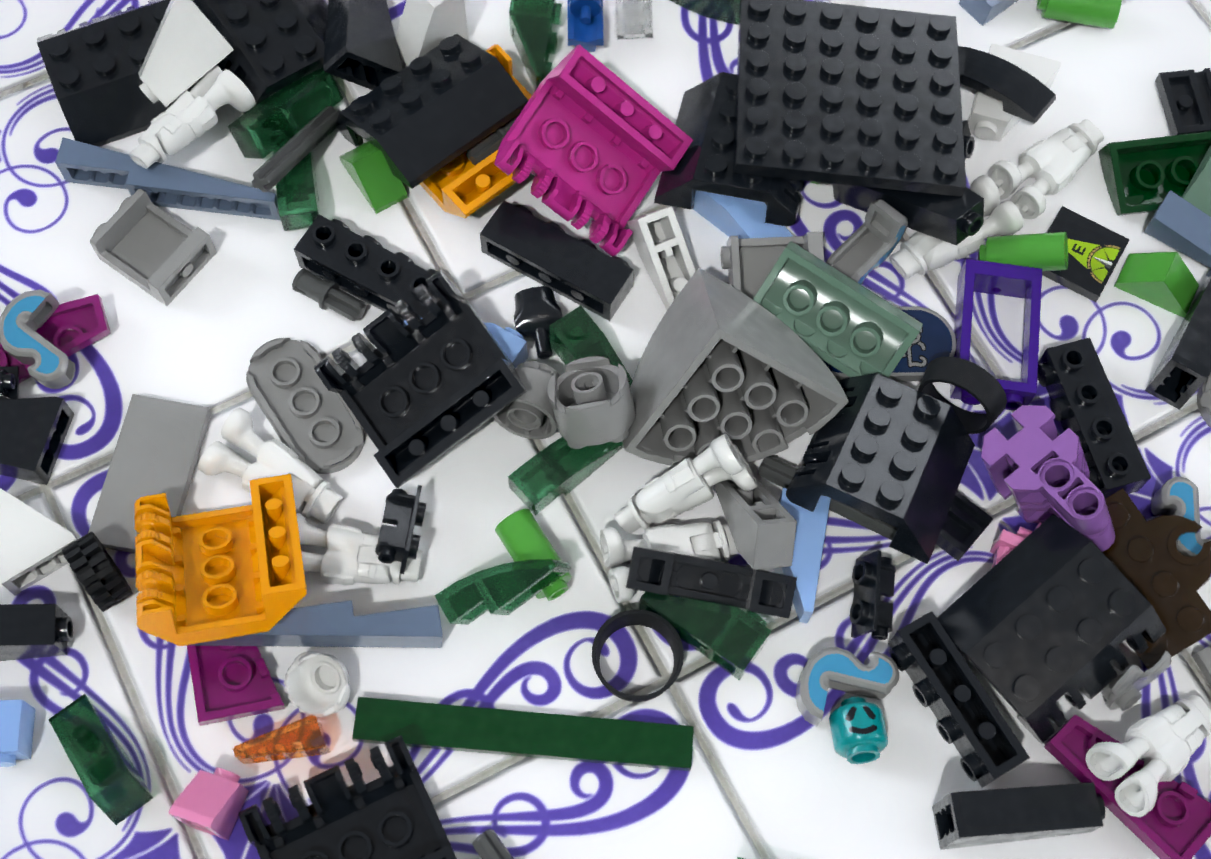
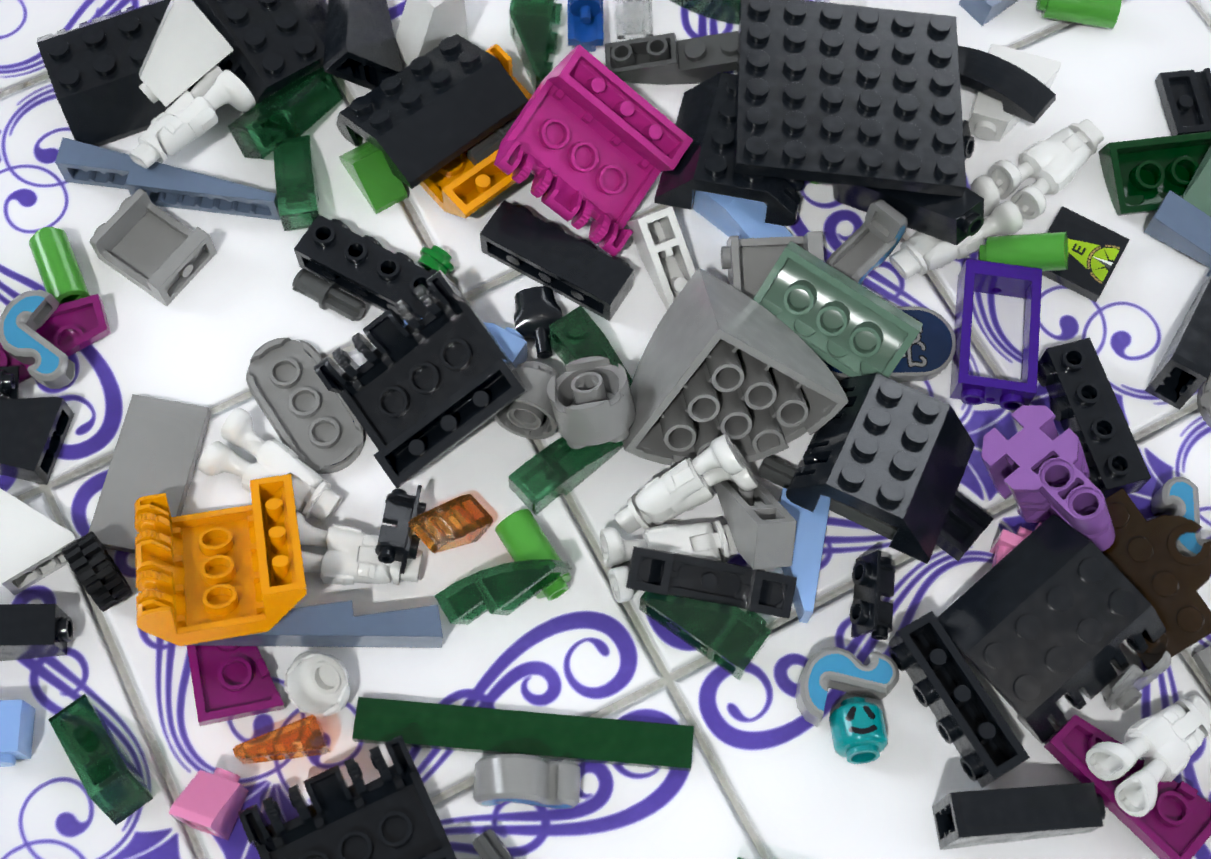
dark grey axle [251,106,341,192] -> none
black tyre [592,609,684,702] -> none
black tyre [918,356,1007,434] -> none
bright green slope [1114,252,1199,318] -> none
none -> bright green brick [29,227,90,304]
none -> clear orange slope [408,494,493,553]
none -> green plate [417,245,454,275]
none -> light grey animal [473,754,581,809]
none -> dark grey slope [605,31,738,85]

